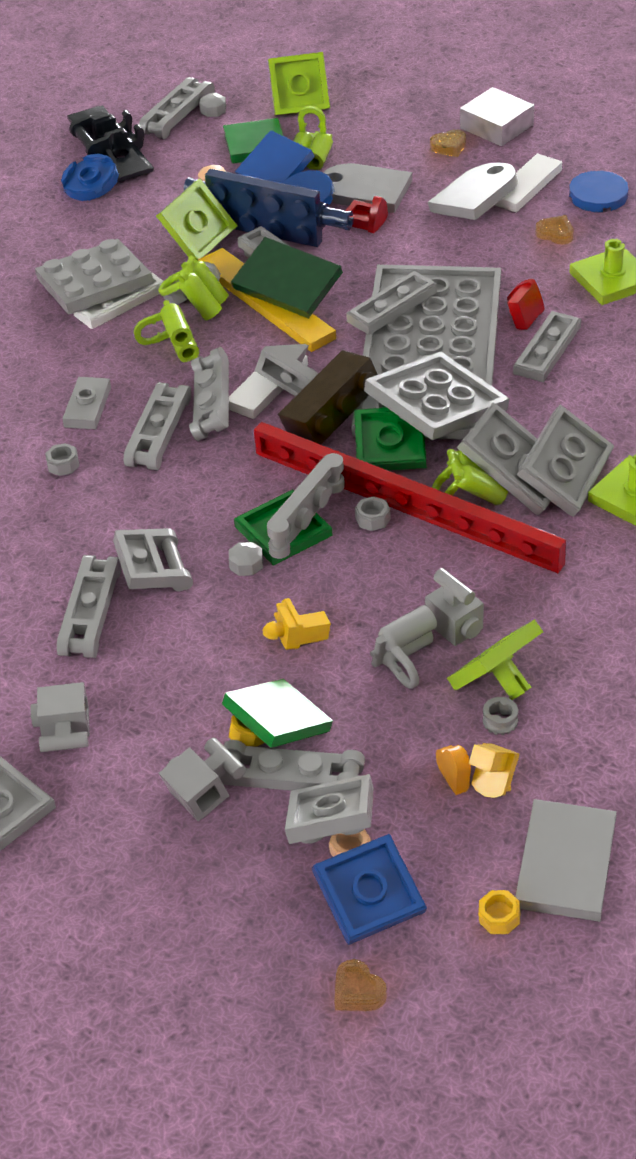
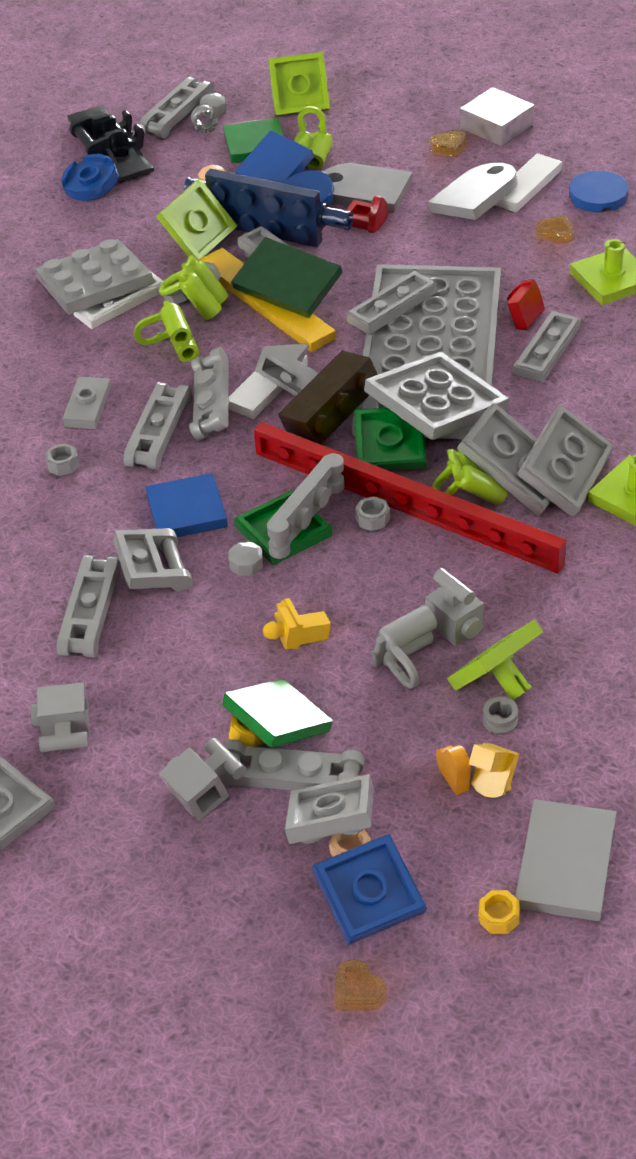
none -> blue tile [145,473,228,537]
none -> light grey bush [191,105,218,133]

